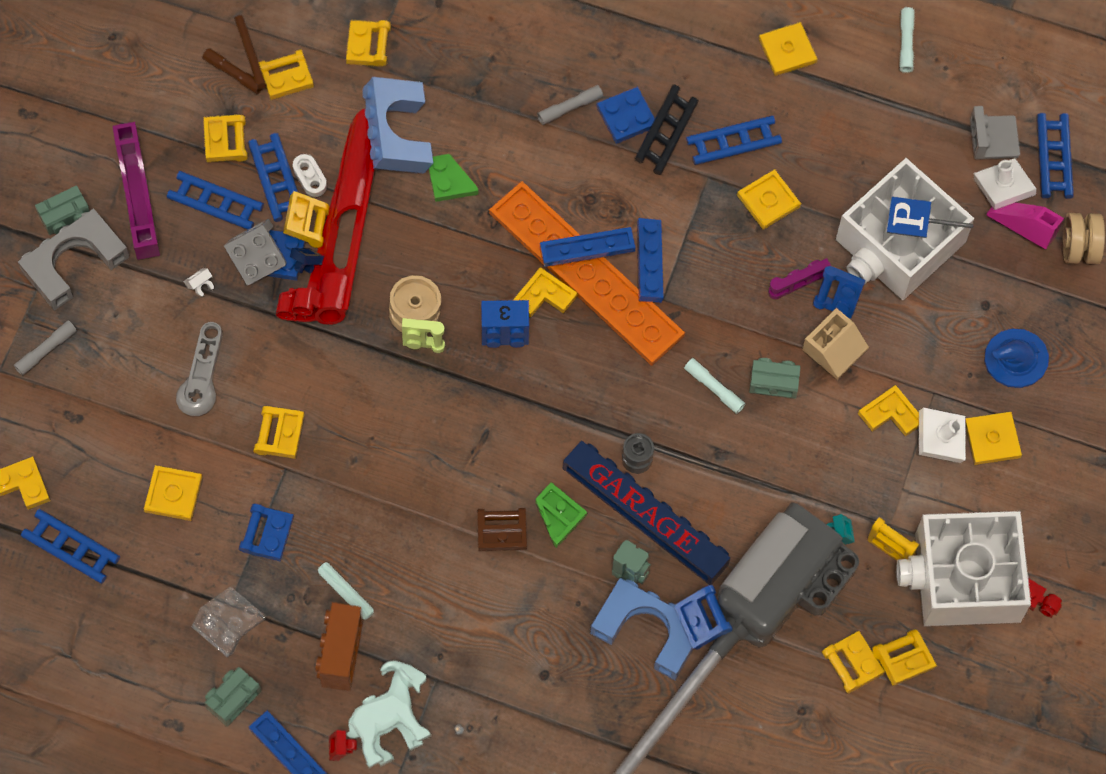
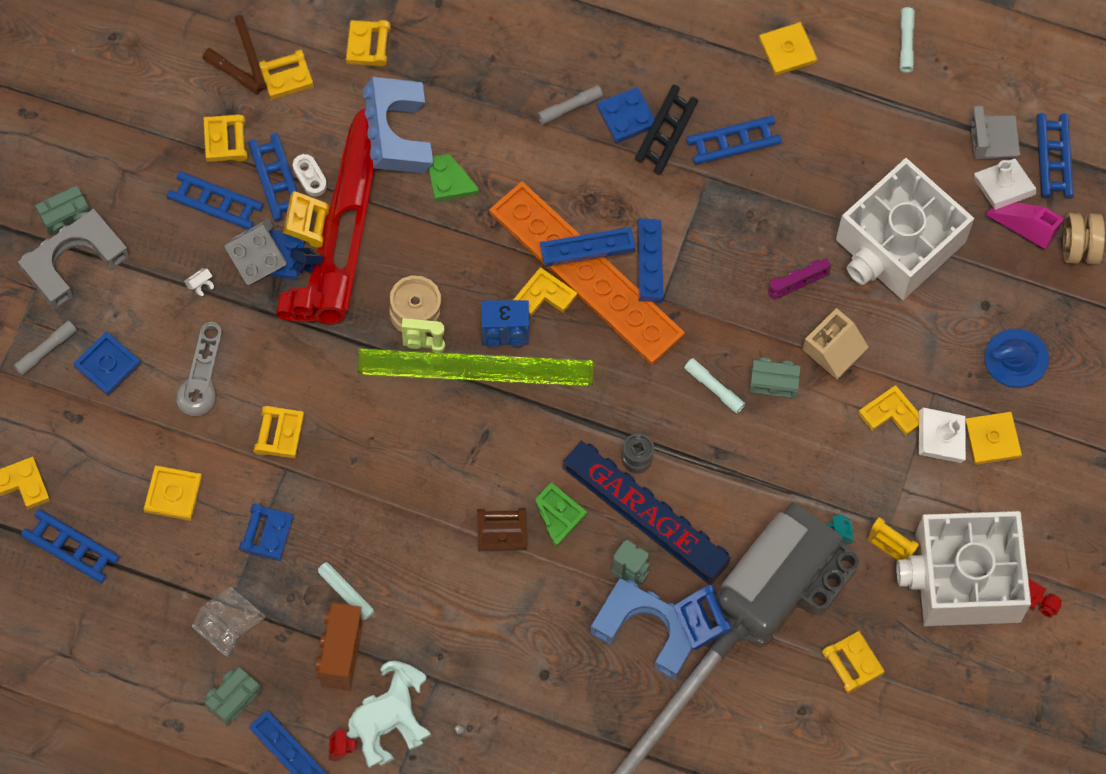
magenta arch [112,122,160,260] -> none
yellow plate [737,169,801,230] -> none
blue plate [813,266,866,319] -> none
yellow plate [873,629,937,686] -> none
blue piece [887,197,974,238] -> none
none -> blue plate [73,332,141,396]
none -> clear neon green plate [358,349,594,386]

